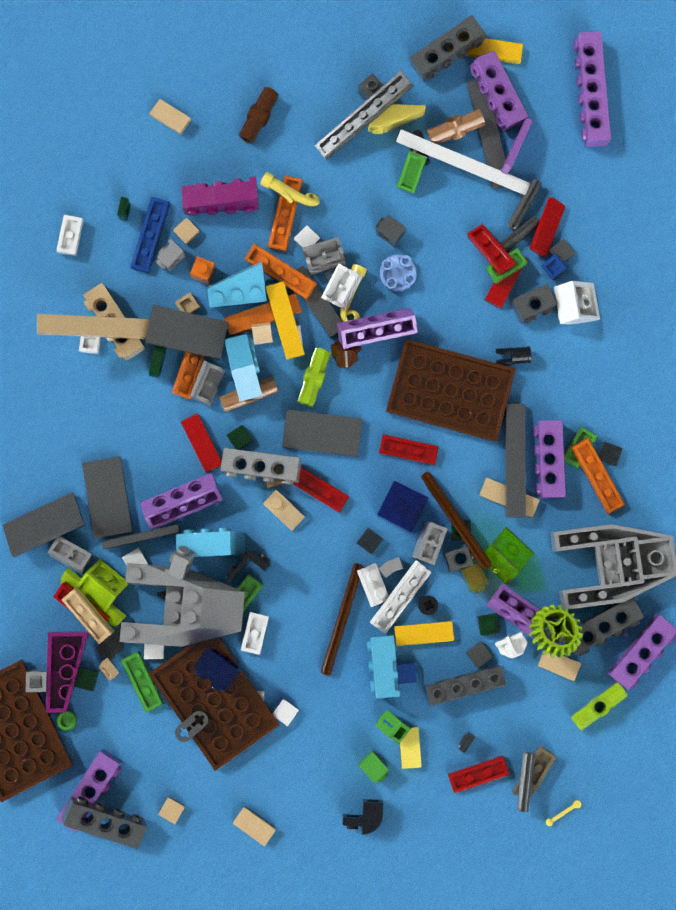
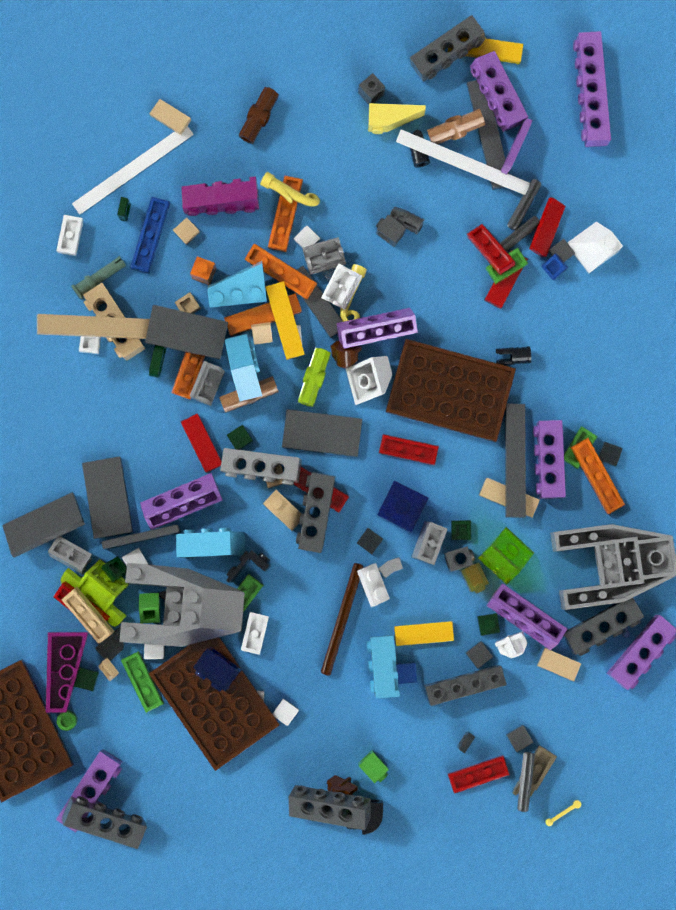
light grey brick [26,670,47,692] -> none
light grey brick [155,239,186,272] -> none
tan tile [158,796,185,824] -> none
light grey brick [165,546,196,580] -> none
dark grey beam [175,710,209,742] -> none
tan tile [233,806,276,847] -> none
tile [315,70,414,160] -> none
white tile [370,561,432,634] -> none
bright green brick [375,710,411,744] -> none
light blue dish [379,254,416,291] -> none
bright green tile [397,151,427,193] -> none
light yellow tile [400,727,422,769] -> none
black wheel [418,595,438,615] -> none
reddish brown axle [421,472,492,570] -> none
dark grey brick [511,284,557,324] -> none
lime gear [529,604,583,658] -> none
white slope [554,281,600,325] -> none
lime piece [571,682,628,731] -> none
none -> sand green pin [71,256,126,300]
none -> white sticker [72,126,194,214]
none -> dark green tile [101,556,127,582]
none -> bright green brick [139,593,160,624]
none -> dark grey brick [289,785,371,830]
none -> dark grey brick [296,472,336,553]
none -> reddish brown piece [327,775,358,795]
none -> white slope [346,356,392,405]
none -> dark grey hinge [390,207,425,234]
none -> dark grey tile [506,725,533,752]
none -> white slope [568,222,623,274]

